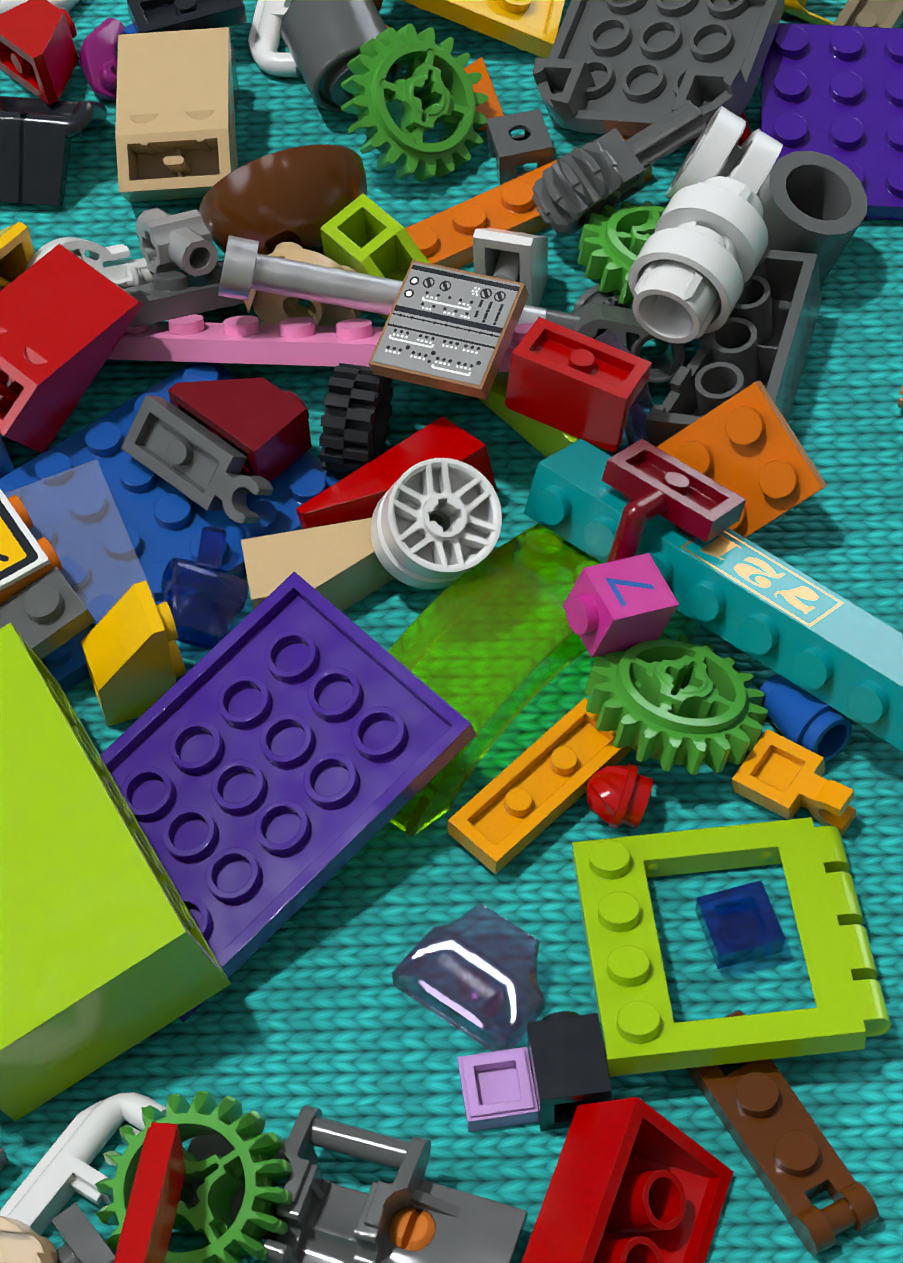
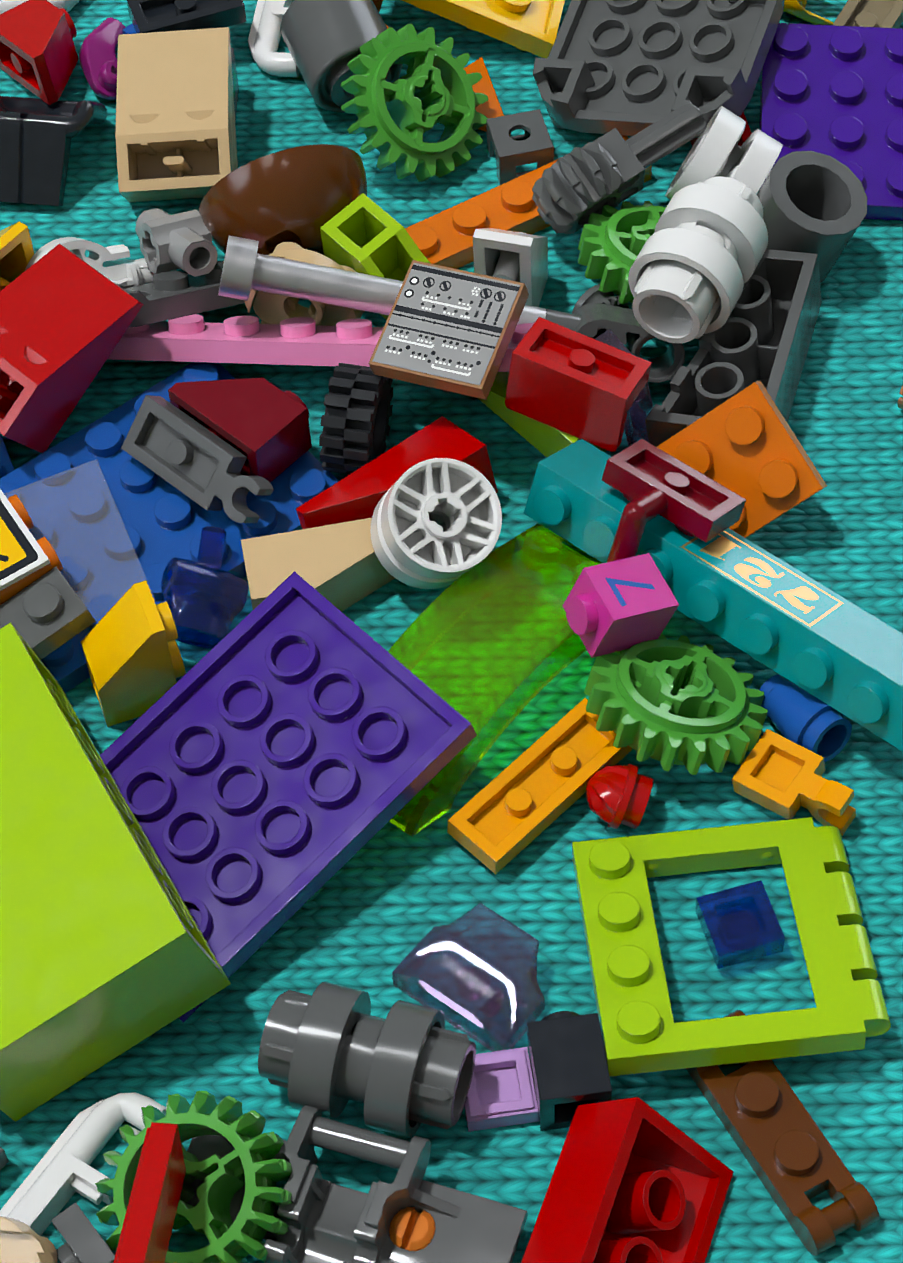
none -> dark grey piece [258,981,476,1138]

